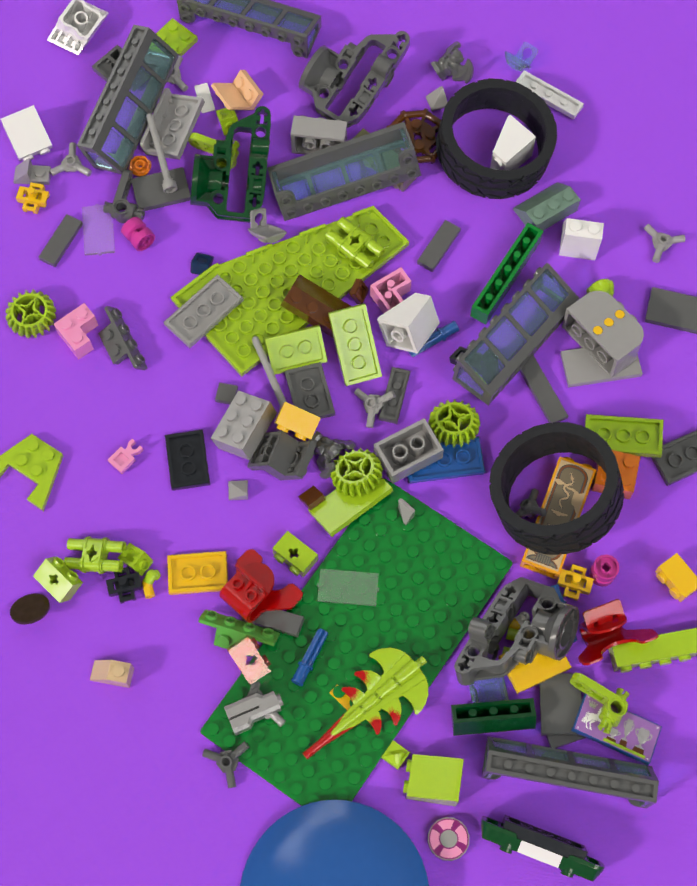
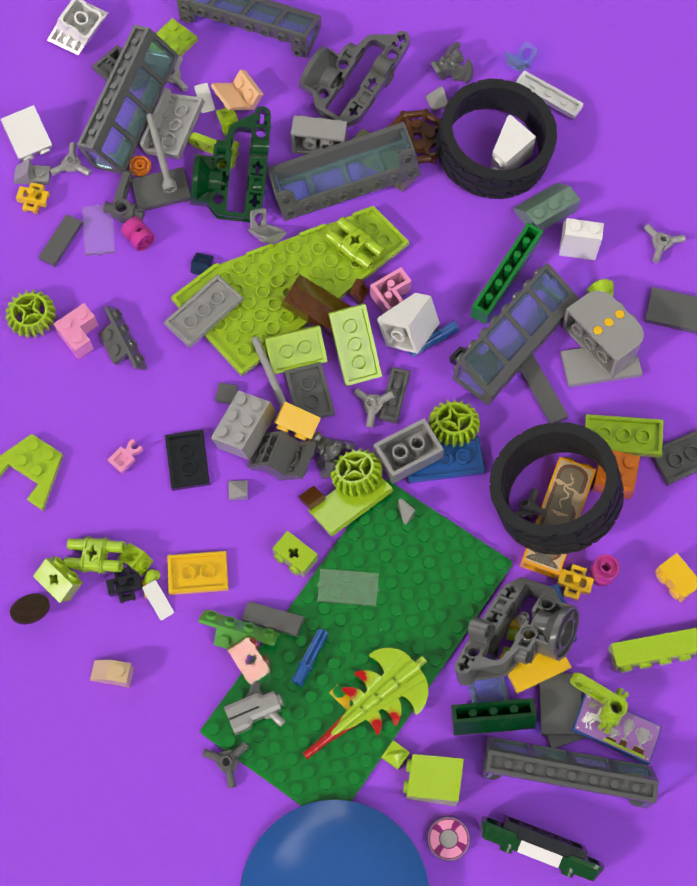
red piece [220,549,303,623] -> none
dark grey tile [417,220,461,272] -> none
red piece [578,599,659,665] -> none
none -> white sticker [142,580,174,620]

